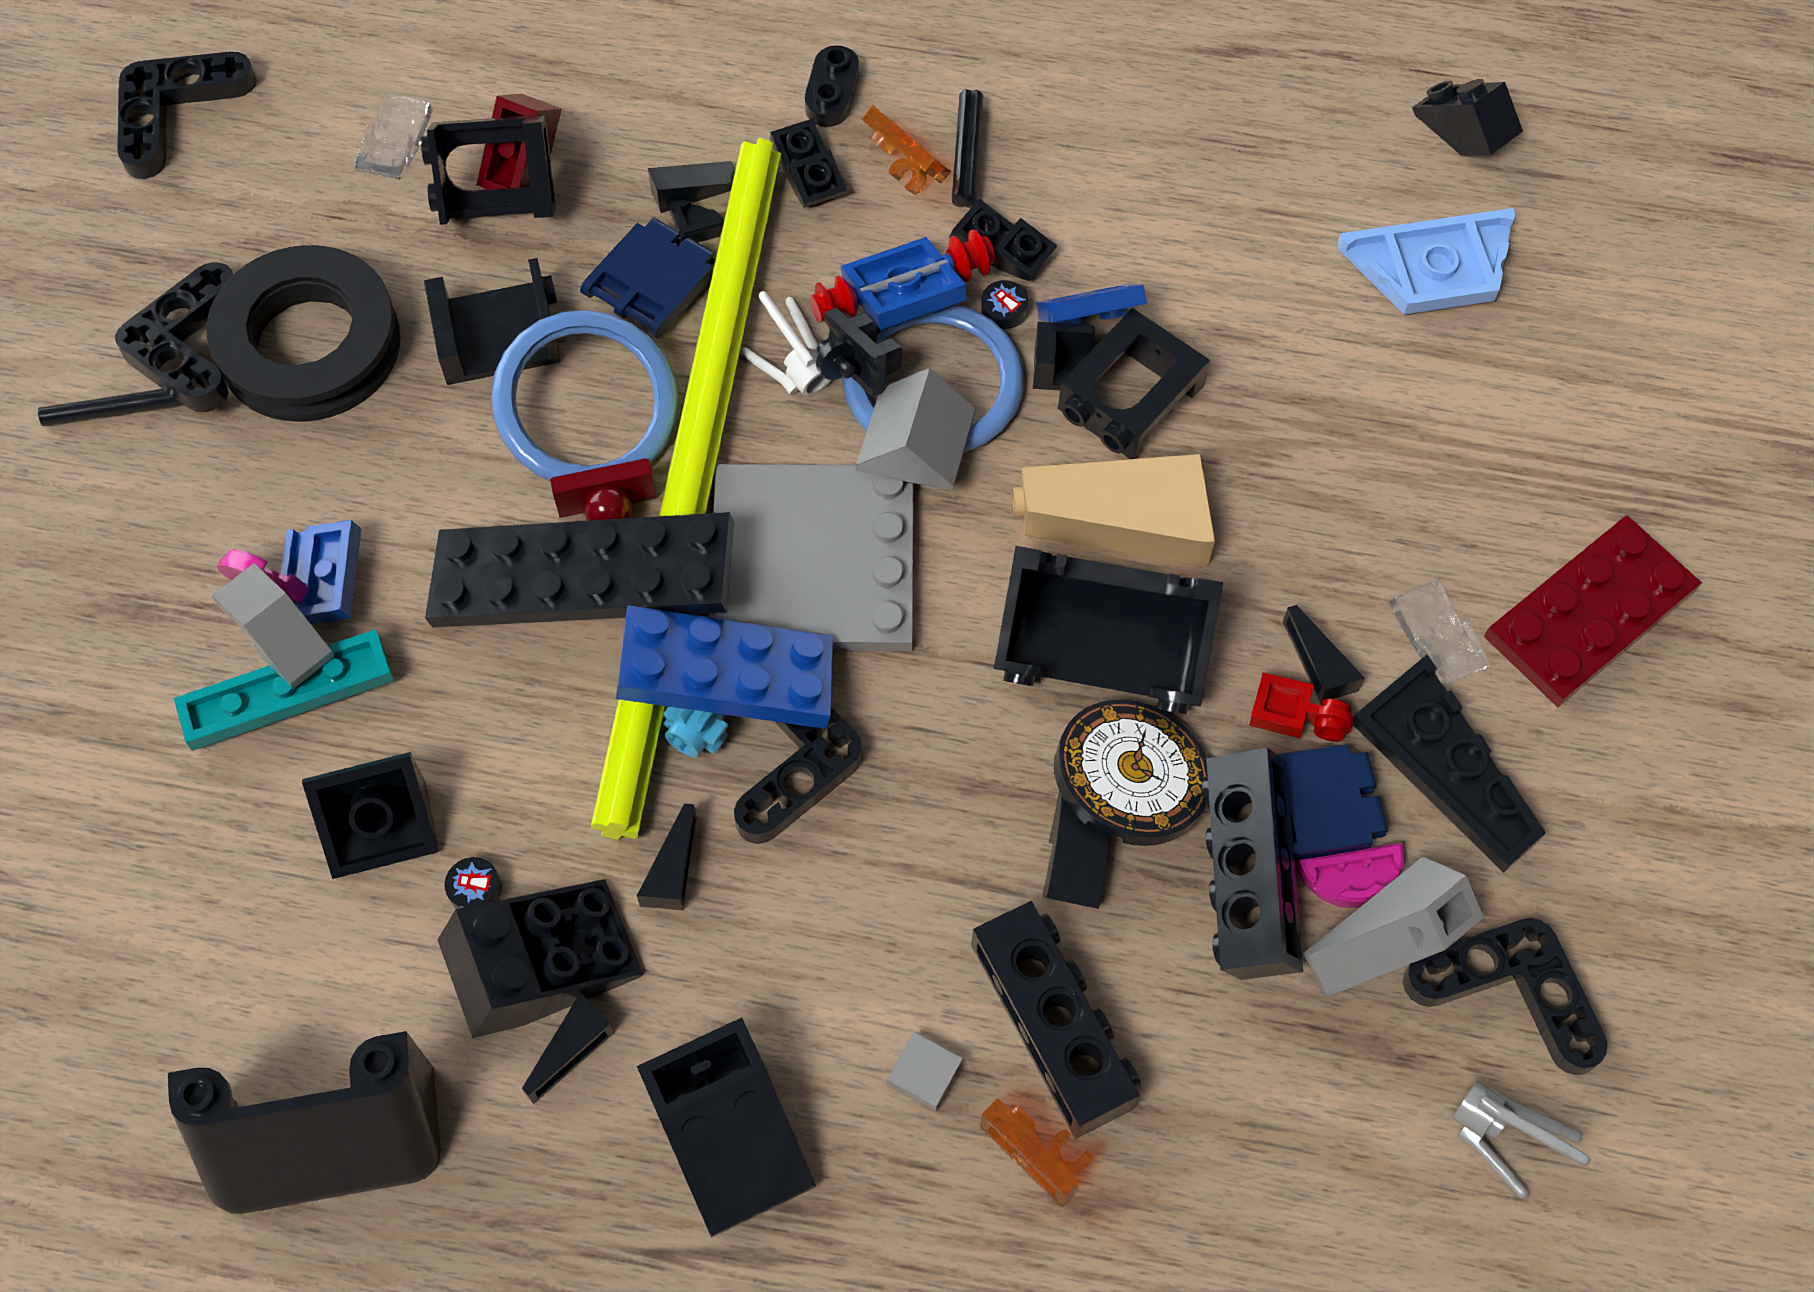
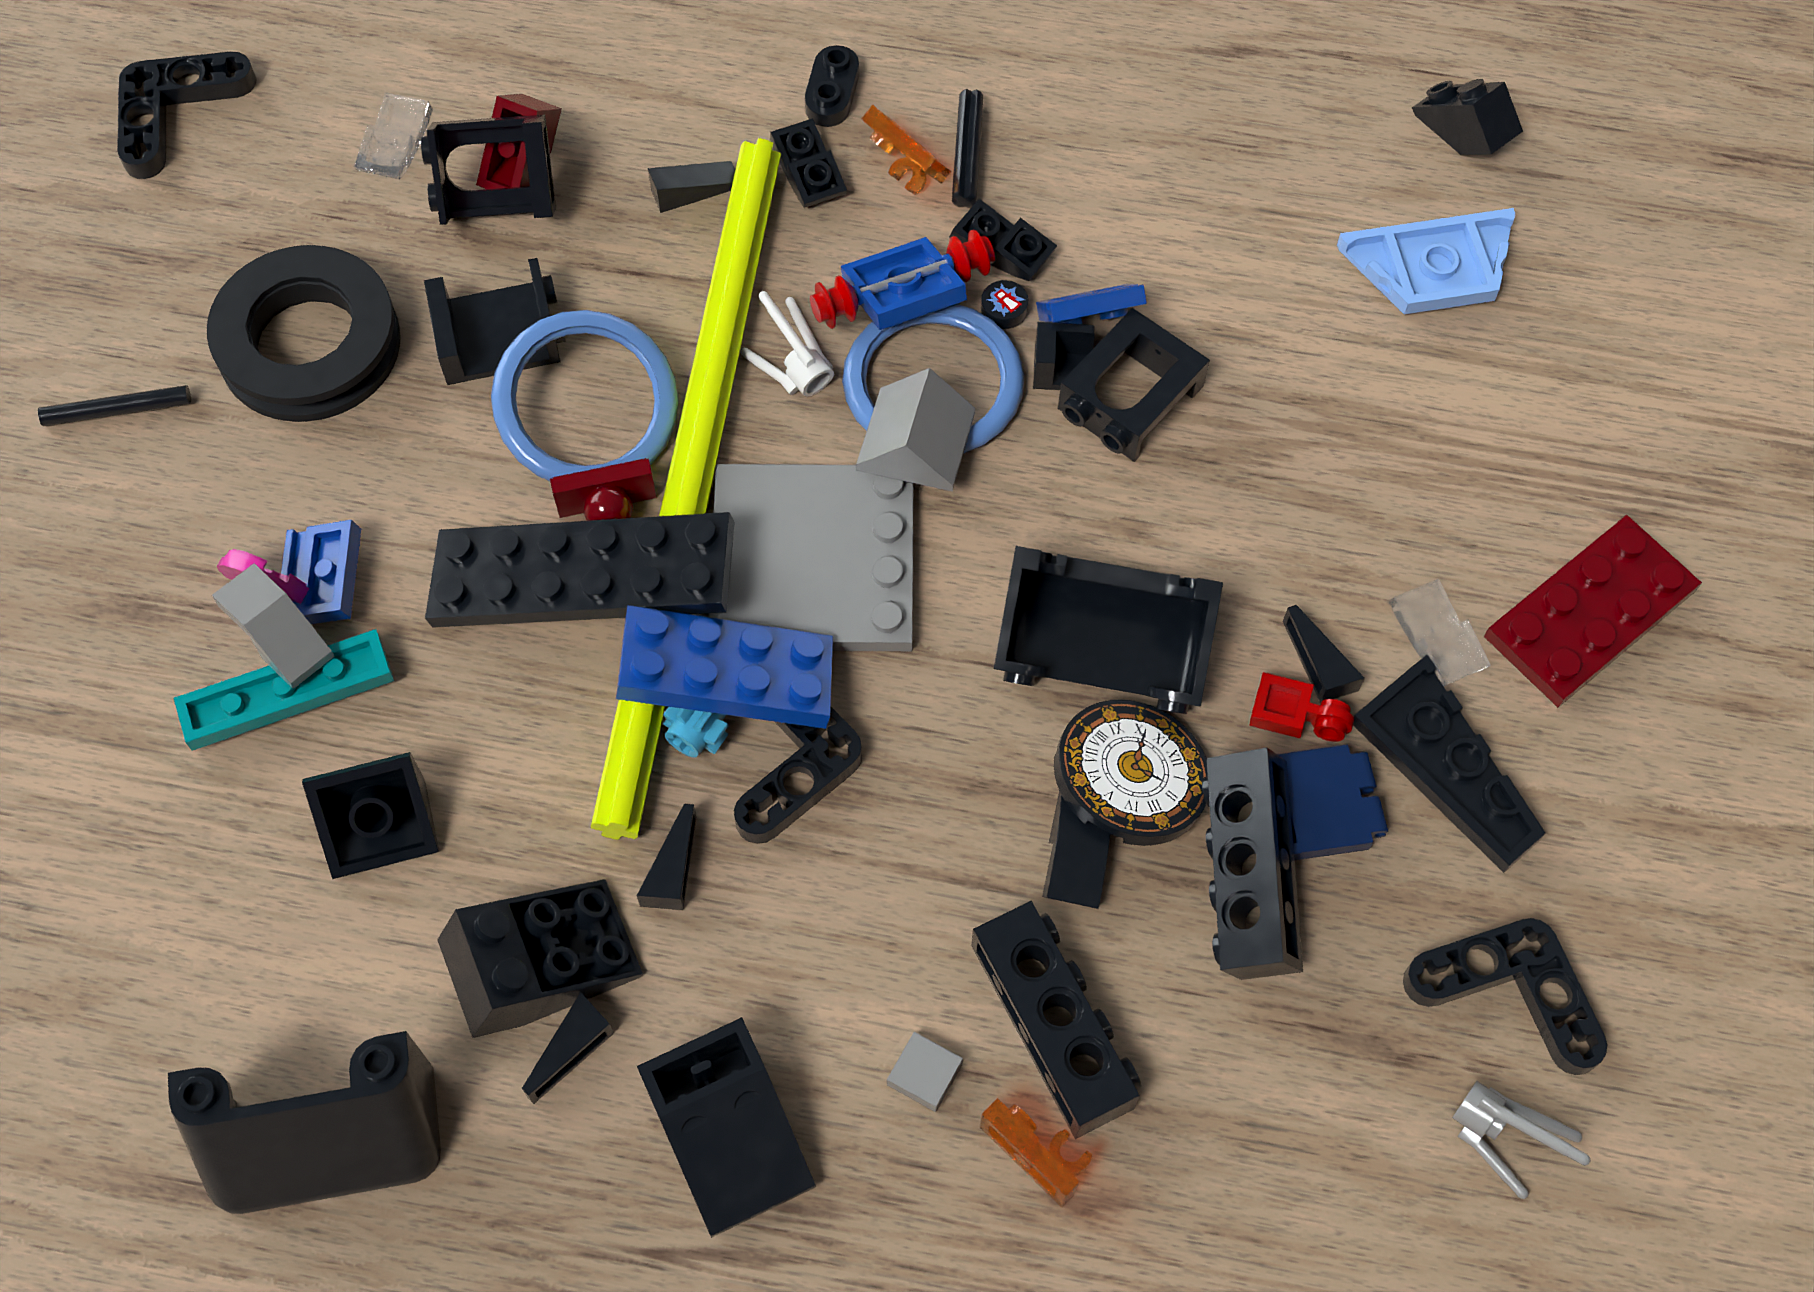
black beam [115,262,233,413] -> none
tile [444,857,502,909] -> none
dark blue plate [580,218,716,339] -> none
black tile [668,200,724,243] -> none
black hips [816,307,903,397] -> none
tan slope [1011,454,1215,566] -> none
dark pink tile [1296,843,1404,908] -> none
light grey slope [1303,857,1484,997] -> none

